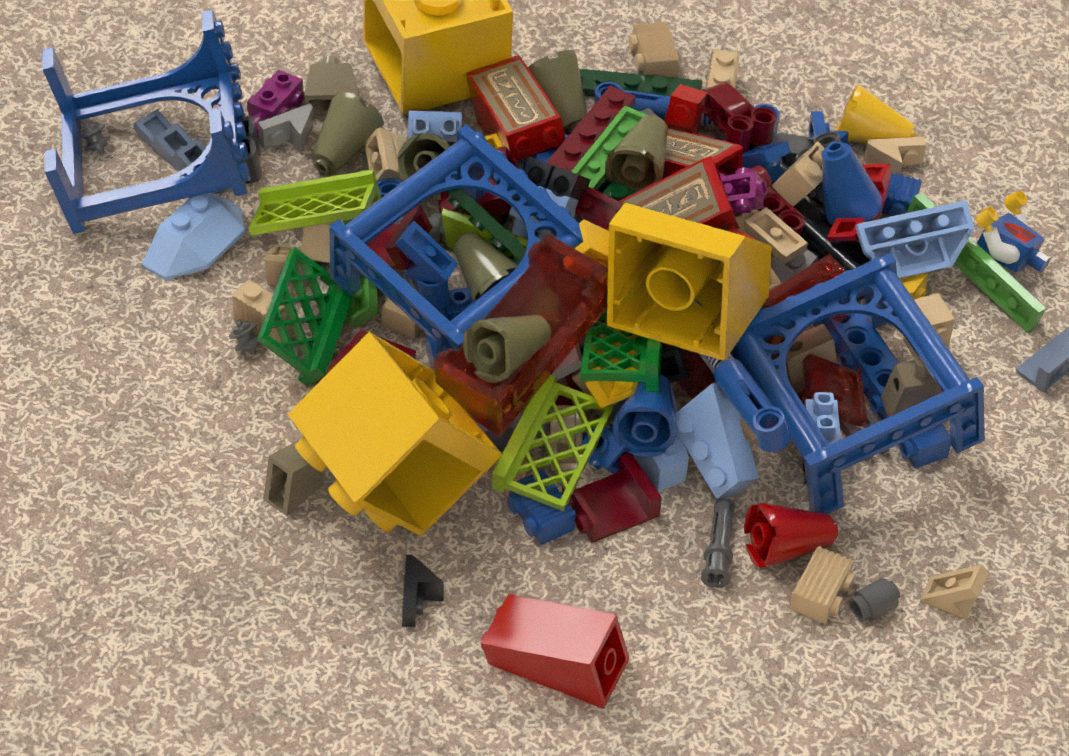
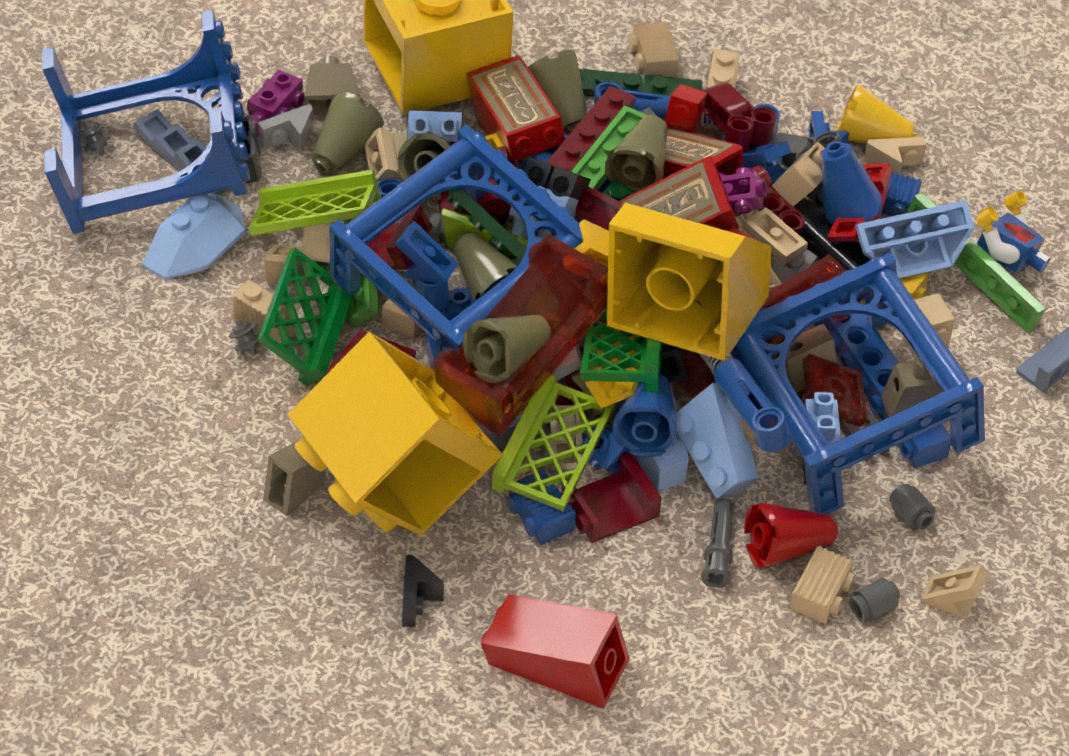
none -> dark grey brick [889,483,936,530]

